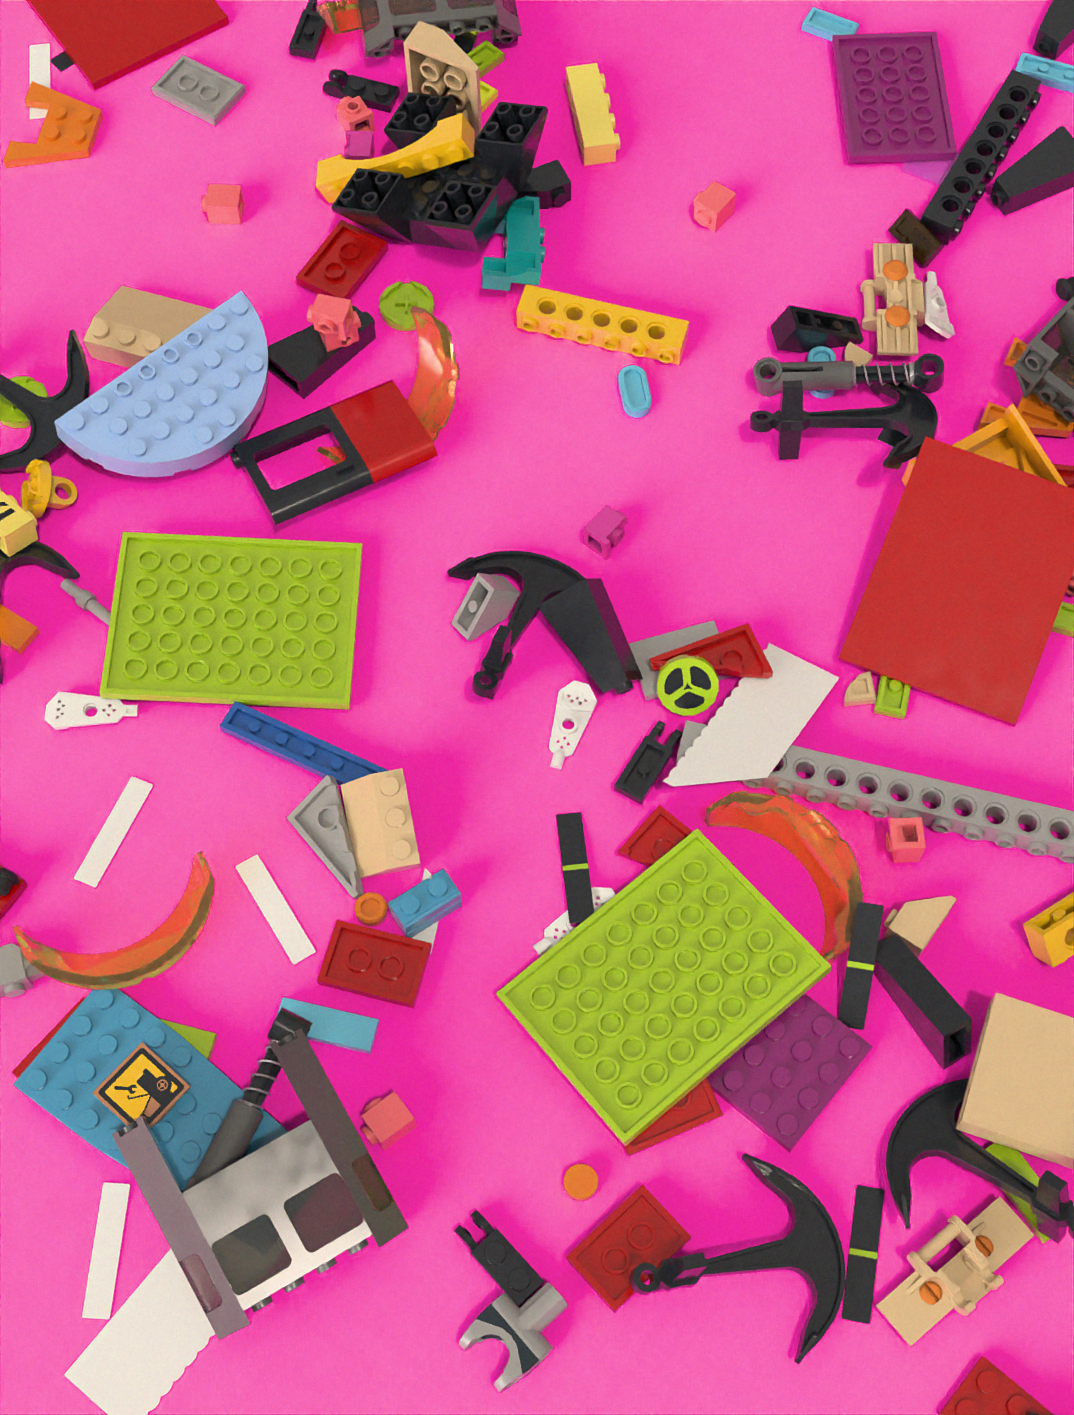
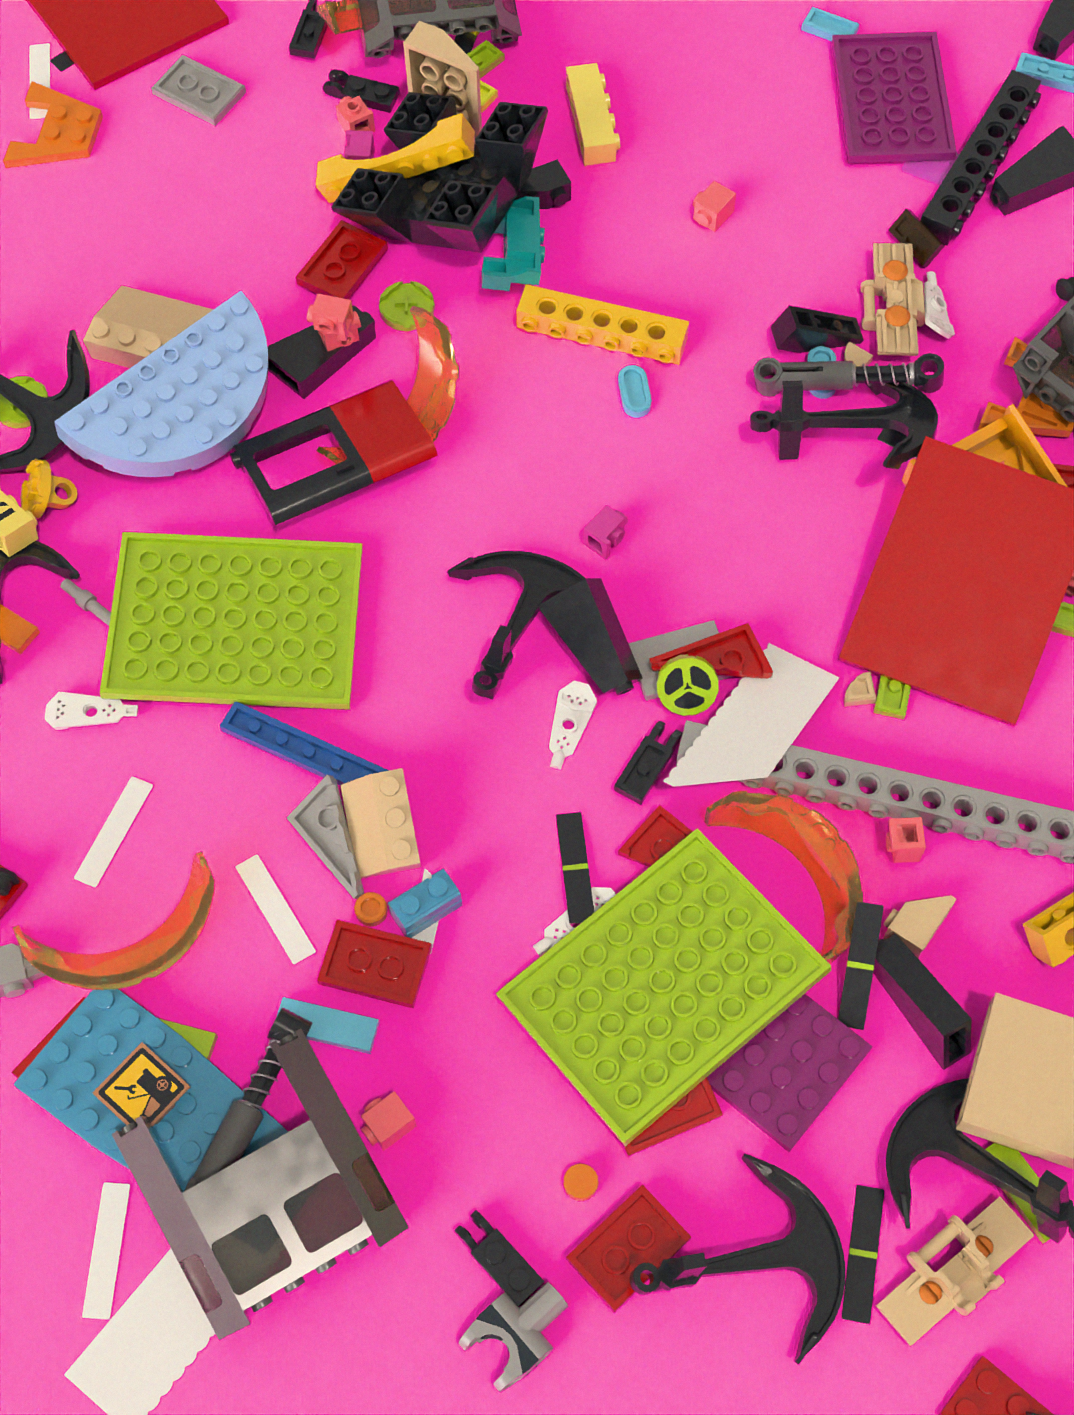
coral brick [202,184,245,225] -> none
light grey slope [451,573,520,641] -> none

